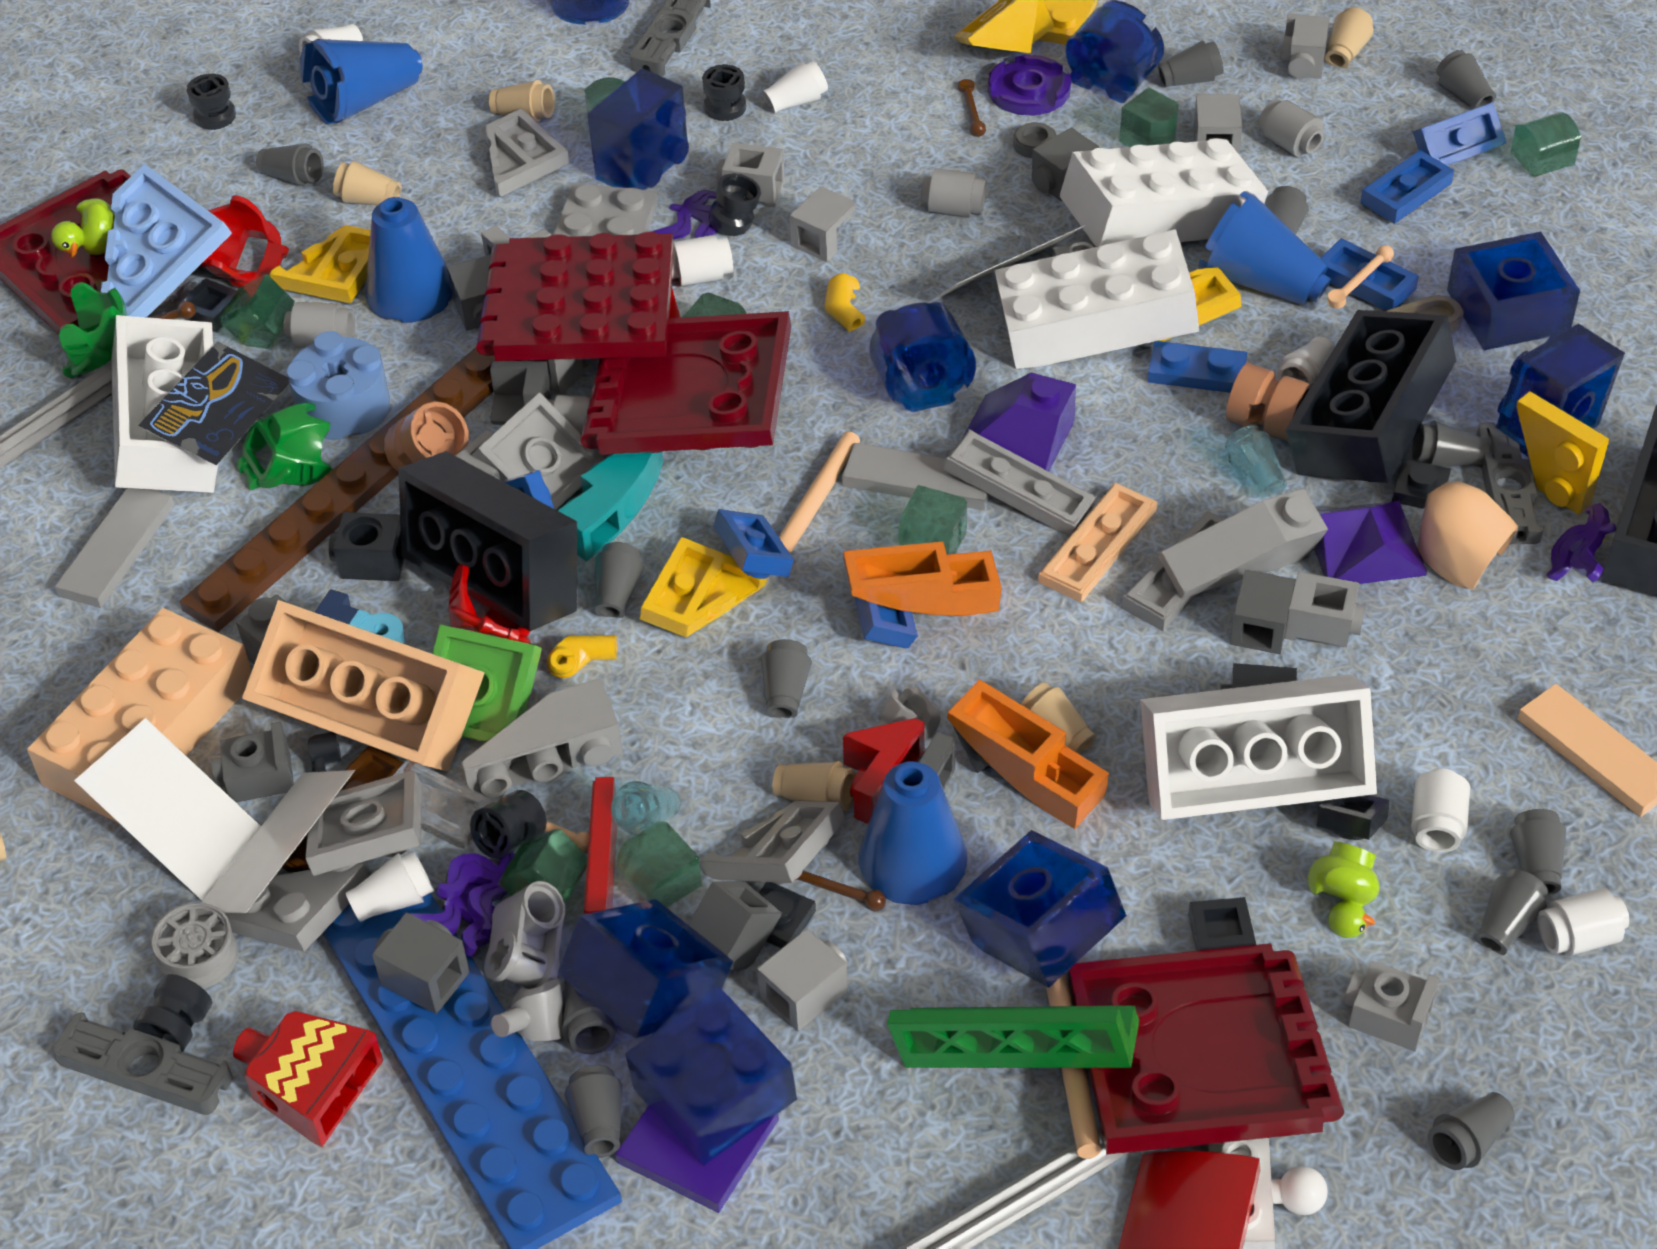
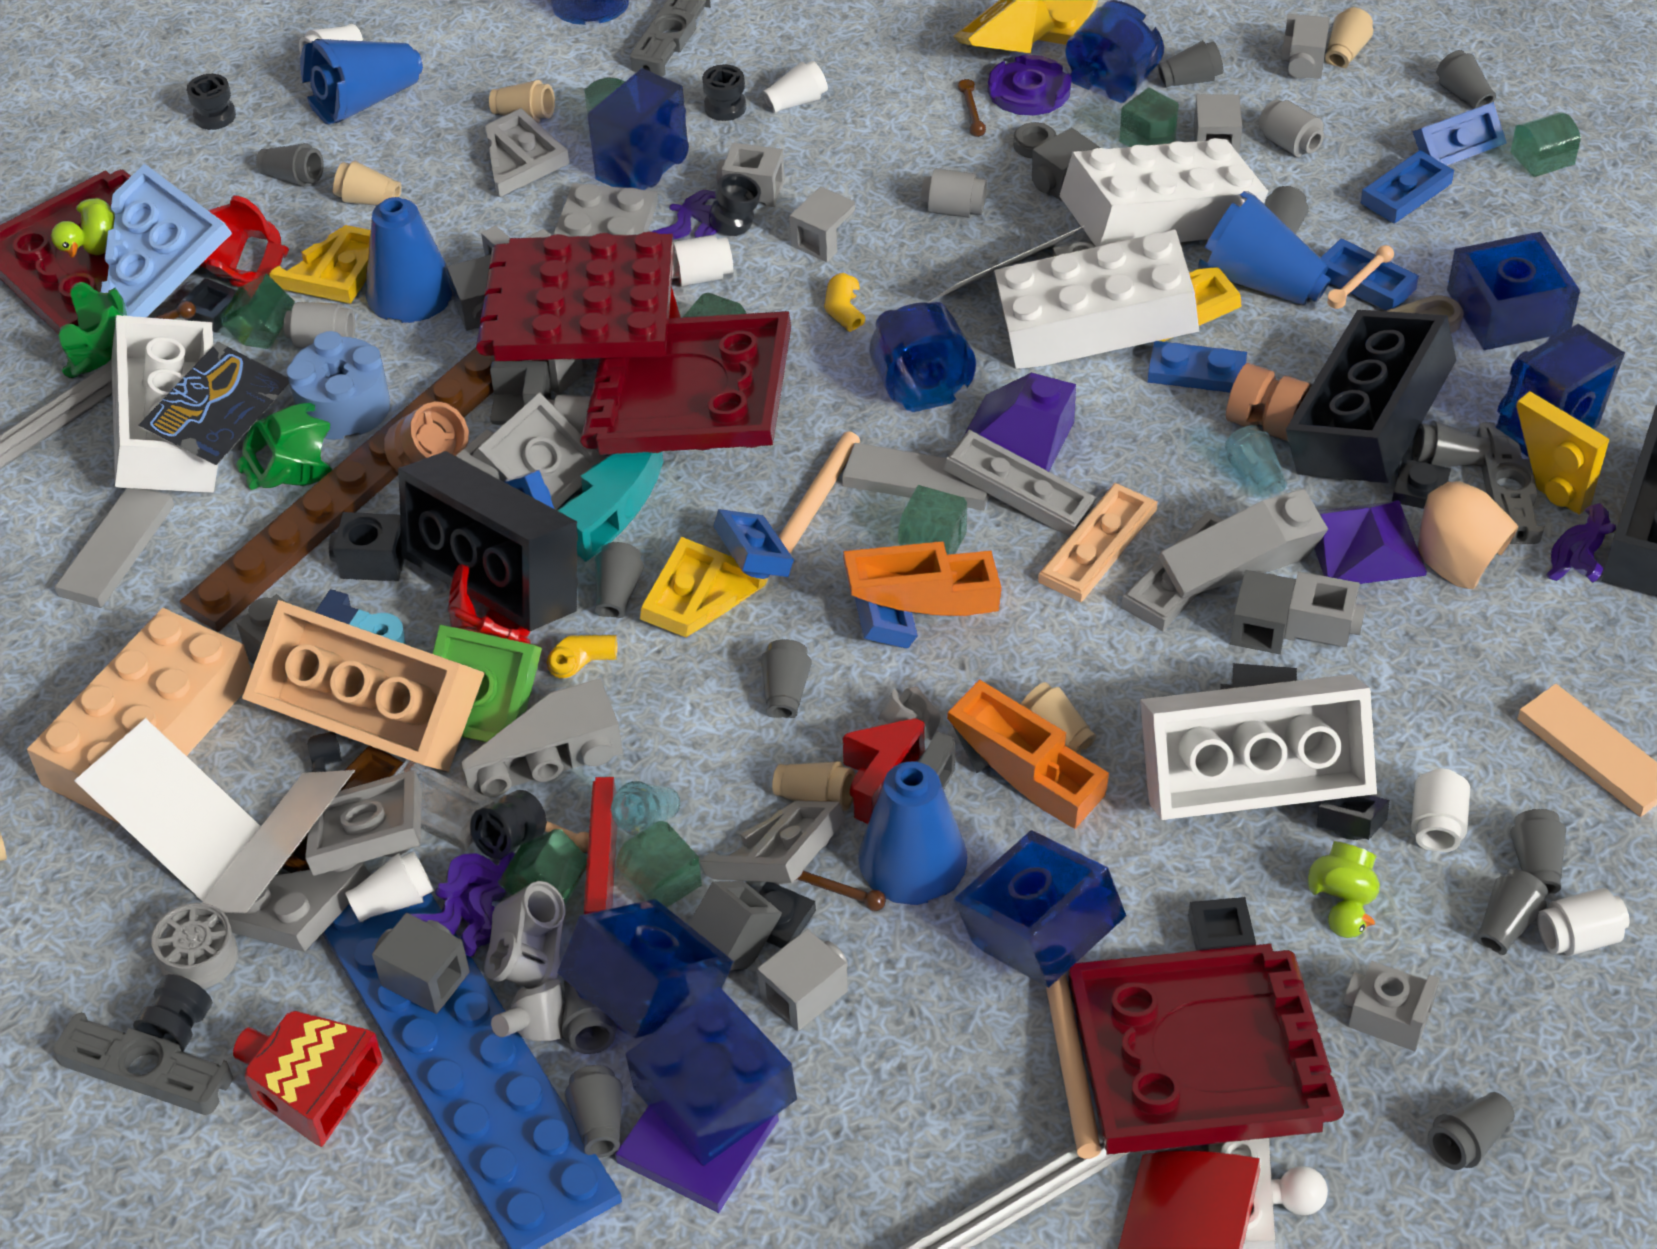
dark grey brick [211,721,294,802] -> none
green fence [887,1006,1139,1068] -> none
white cone [1277,337,1335,384] -> none

